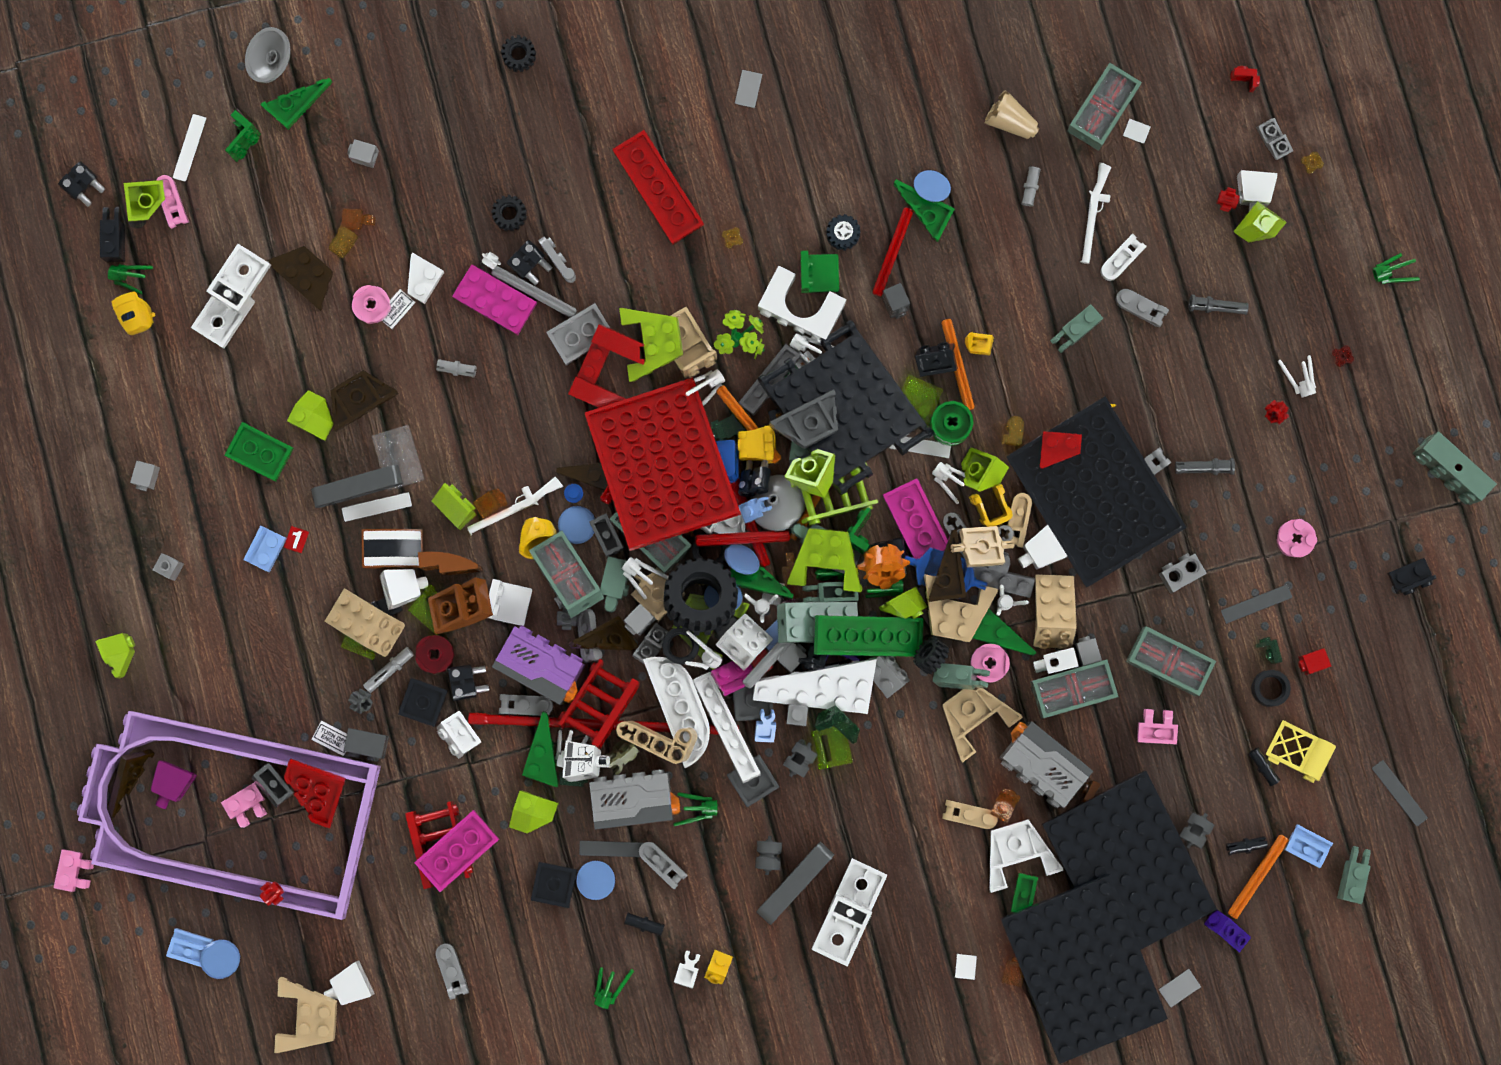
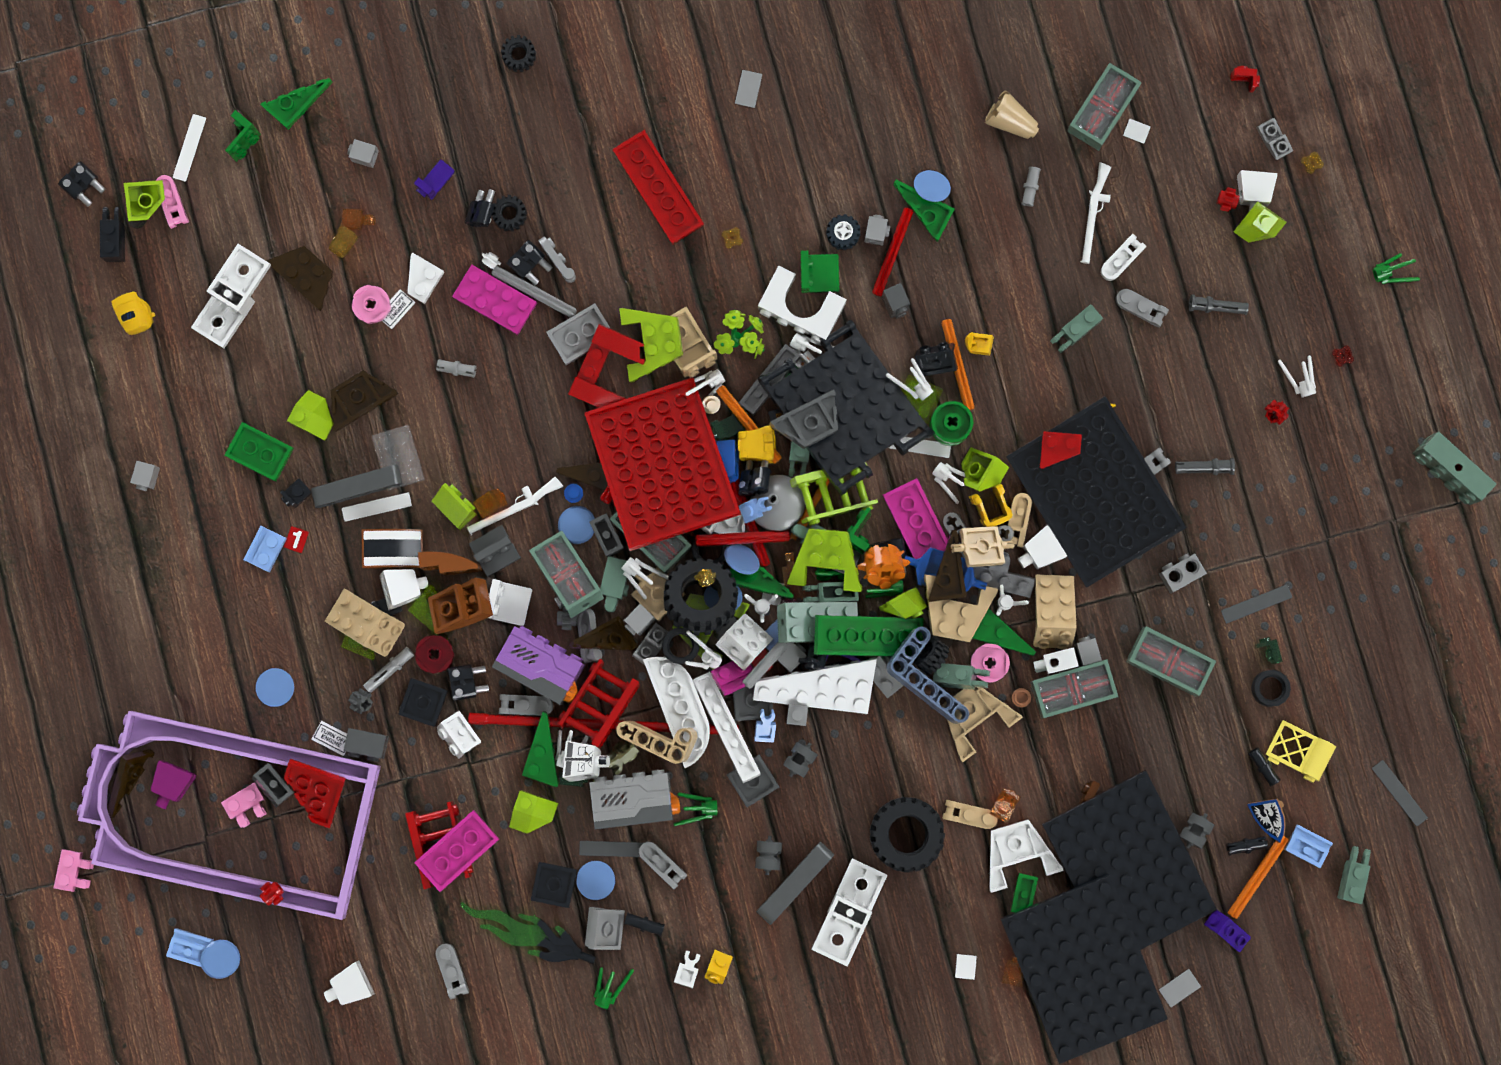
lime slope [96,633,135,678] -> none
green plant [108,264,153,295] -> none
light grey brick [153,553,184,581] -> none
light grey dish [245,27,290,83] -> none
tan wing [274,977,337,1053] -> none
yellow helmet [519,517,556,559] -> none
lime slope [784,449,835,498] -> none
clear neon green plate [811,724,853,770] -> none
clear green bracket [814,705,860,744] -> none
light grey piece [999,721,1093,808] -> none
clear yellow leg [1001,416,1024,446] -> none
bright pink plate [1137,709,1178,744] -> none
bright pink plate [1277,519,1317,558] -> none
red brick [1298,648,1331,675] -> none
black bracket [1387,558,1437,596] -> none
none -> medium blue piece [256,668,294,707]
none -> black bracket [280,478,312,508]
none -> dark purple bracket [414,160,455,200]
none -> piece [460,902,596,964]
none -> black piece [465,189,495,227]
none -> dark grey bracket [469,525,521,577]
none -> light grey bracket [585,907,625,950]
none -> clear yellow plate [694,569,716,586]
none -> tan plate [702,395,720,414]
none -> light grey brick [864,215,890,246]
none -> black tyre [870,797,945,872]
none -> white plant [886,358,933,401]
none -> sand blue beam [886,627,969,724]
none -> nougat plate [1012,688,1031,708]
none -> shield [1247,798,1286,842]

